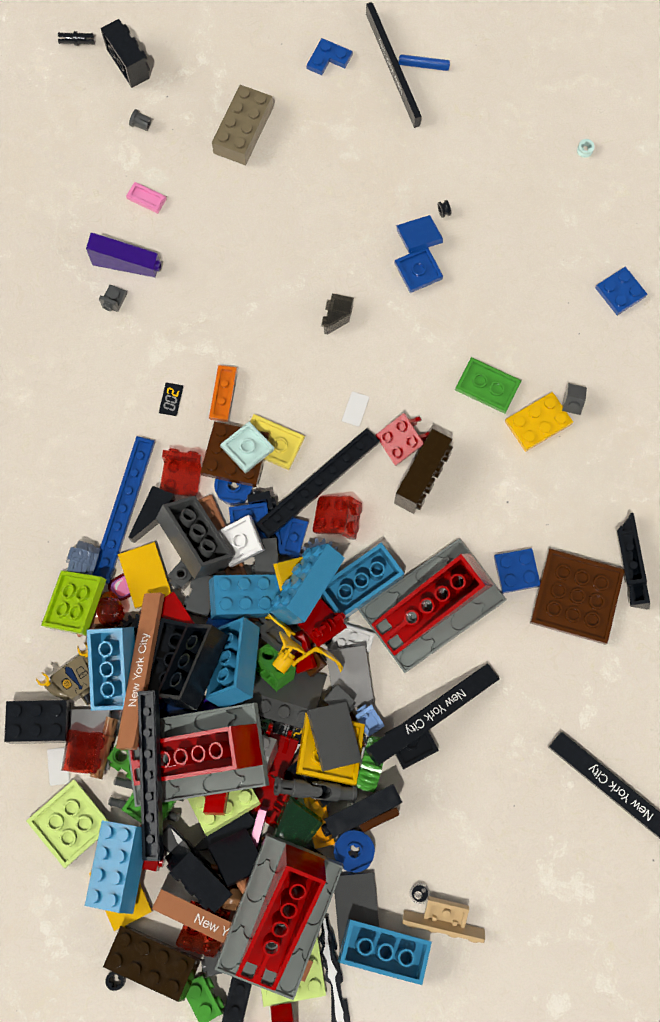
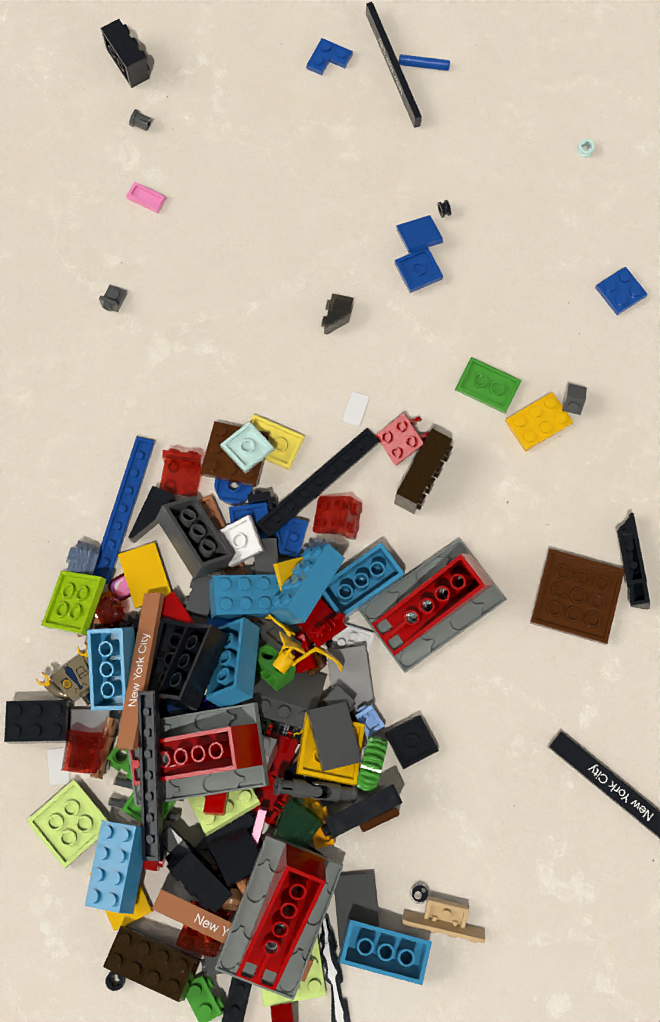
black pin [58,31,94,46] -> none
dark purple slope [86,233,162,278] -> none
black sticker [159,382,183,416] -> none
dark grey brick [167,559,193,591] -> none
orange plate [209,365,237,422] -> none
dark tan brick [212,84,273,166] -> none
blue plate [334,830,375,873] -> none
black tile [365,663,499,767] -> none
blue plate [494,548,540,594] -> none

